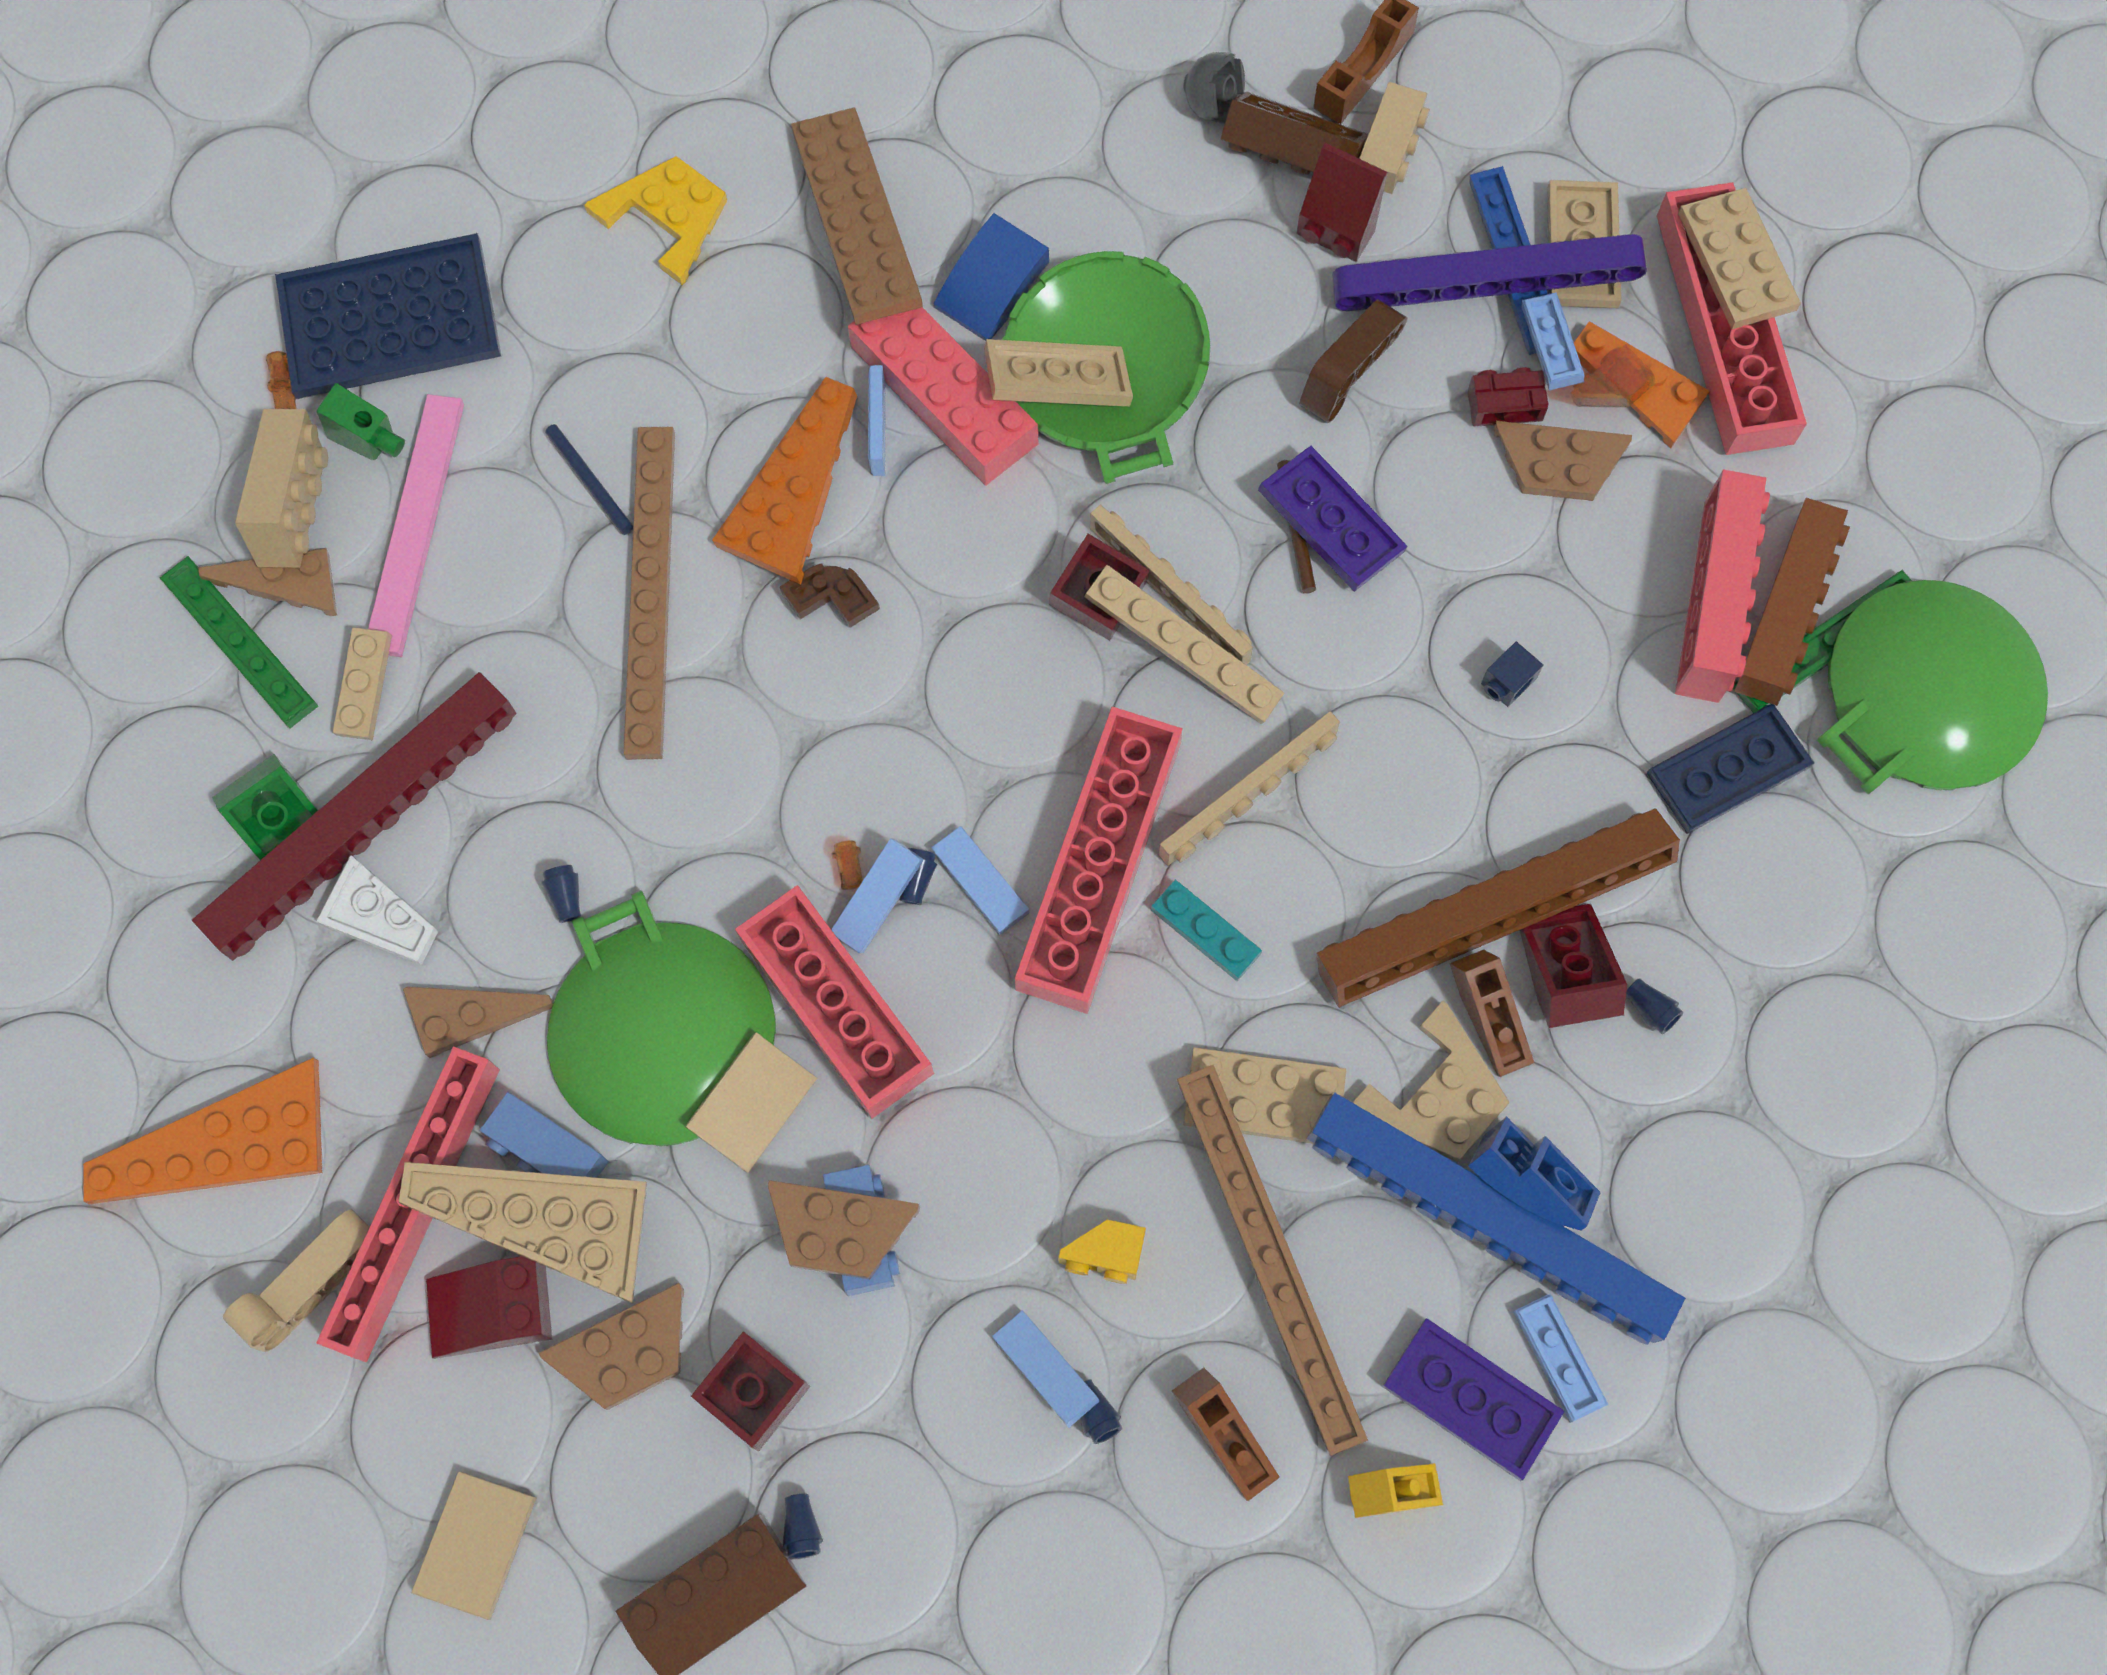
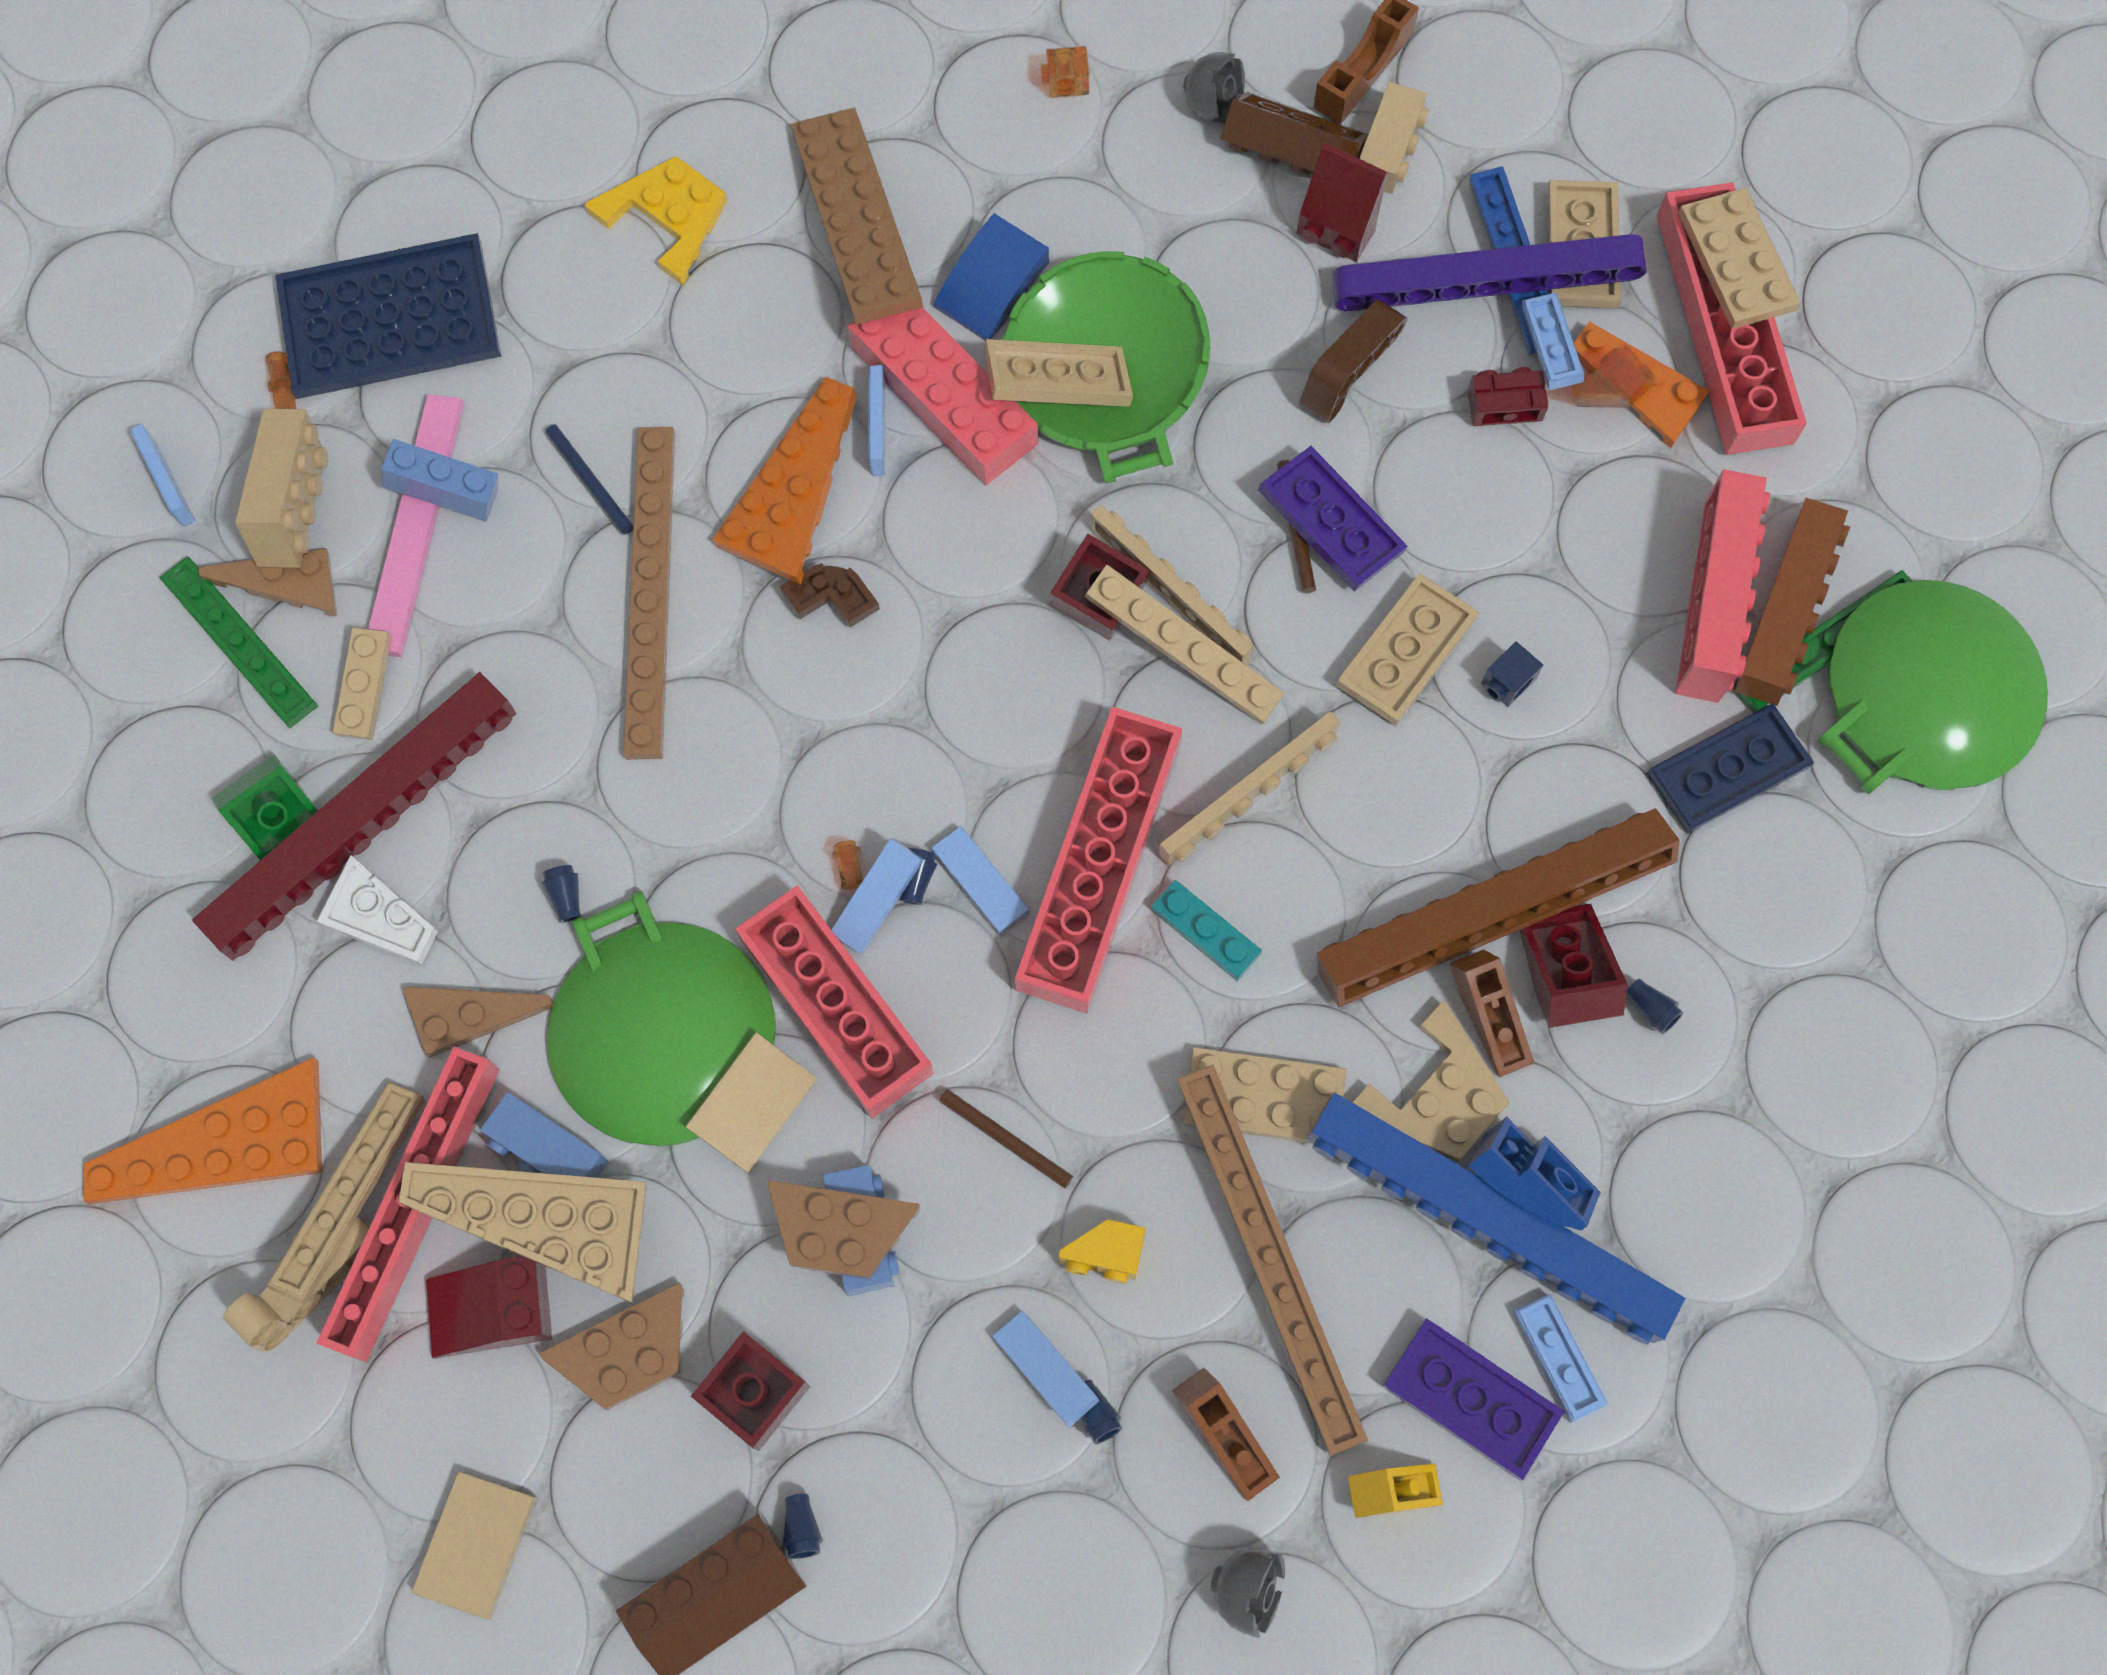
green torso [316,383,405,460] -> none
medium nougat wing [1494,421,1632,501] -> none
none -> light blue tile [130,423,196,527]
none -> tan tile [267,1082,425,1304]
none -> medium blue brick [381,439,498,521]
none -> reddish brown bar [939,1089,1074,1189]
none -> clear orange brick [1041,46,1089,98]
none -> dark grey cylinder [1211,1548,1285,1638]
none -> tan plate [1336,573,1480,726]

